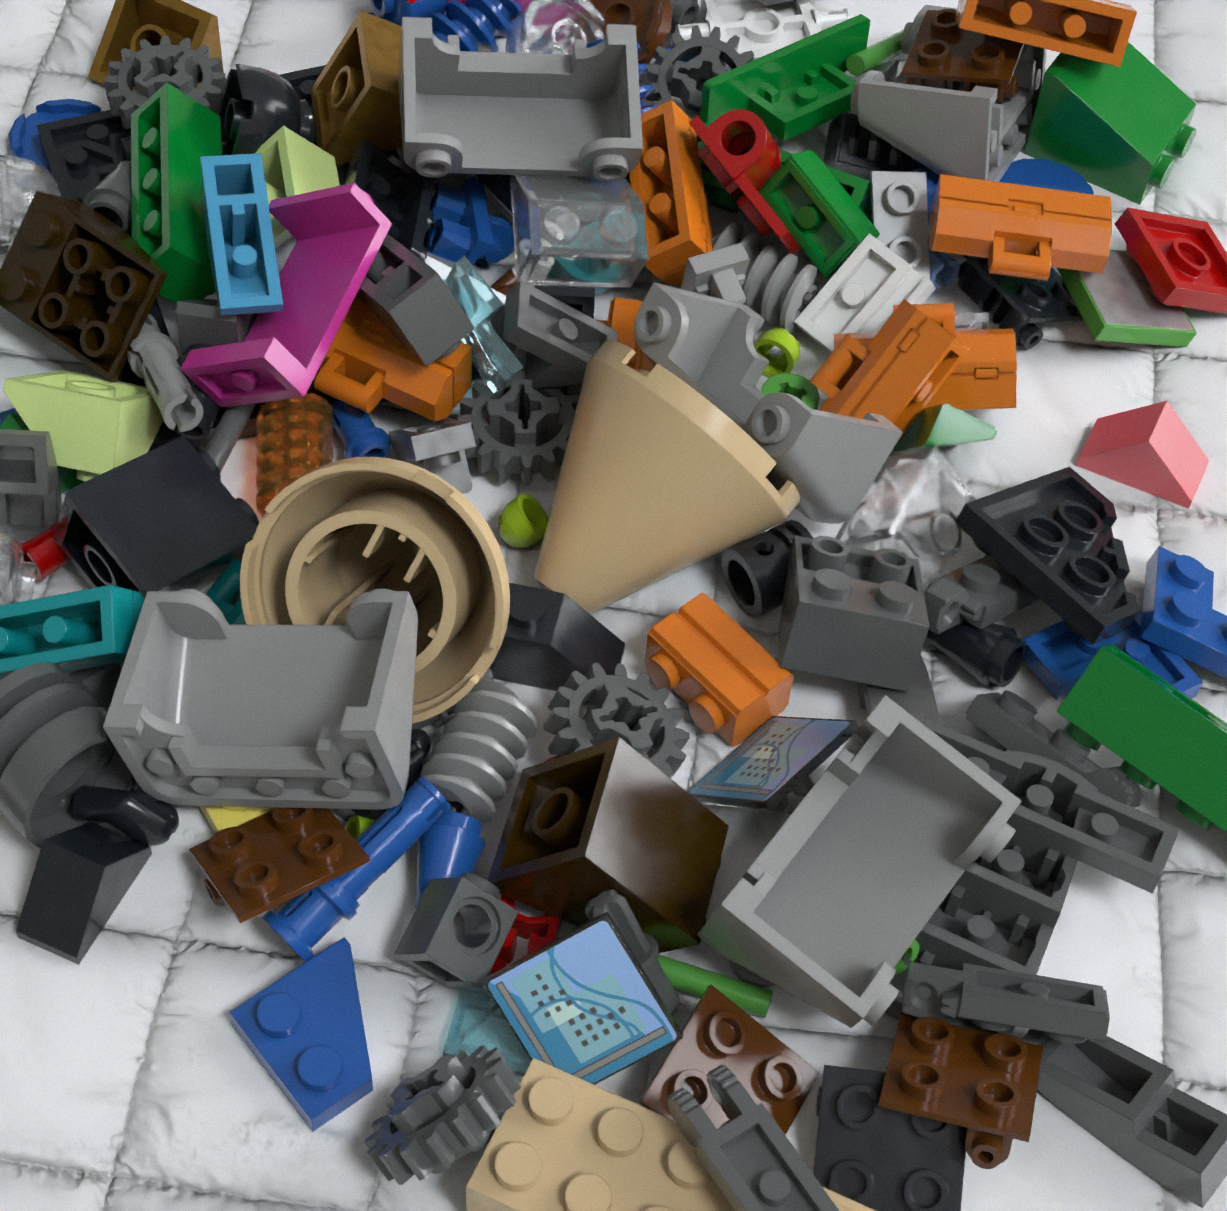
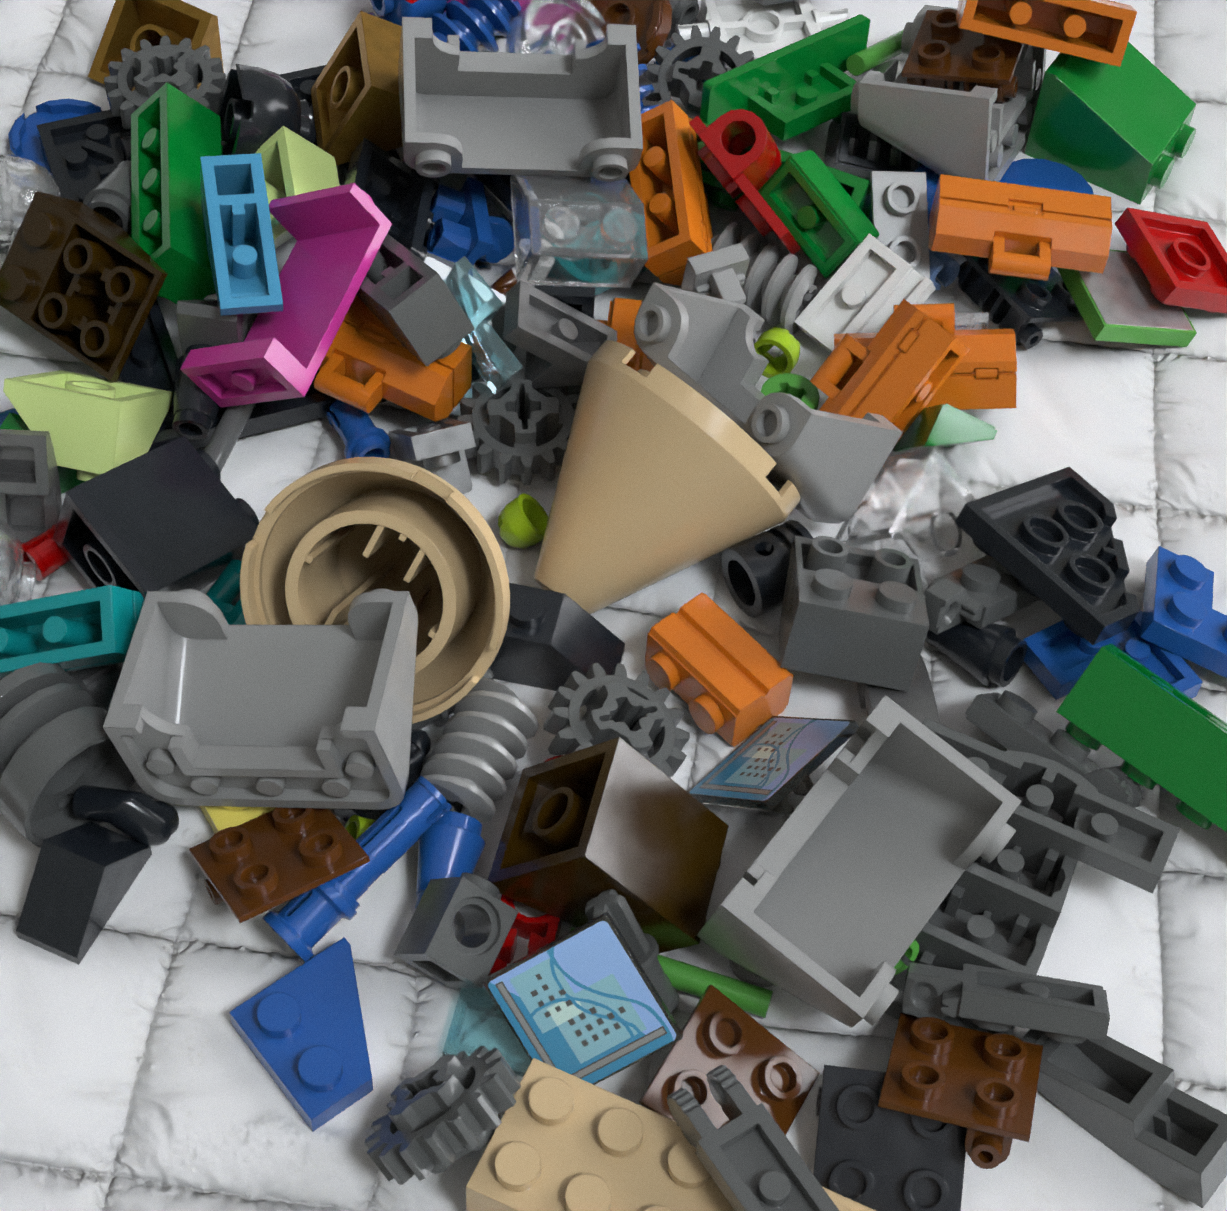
light grey pin [127,314,204,432] -> none
clear orange piece [255,392,334,517] -> none
coral slope [1076,401,1209,509] -> none

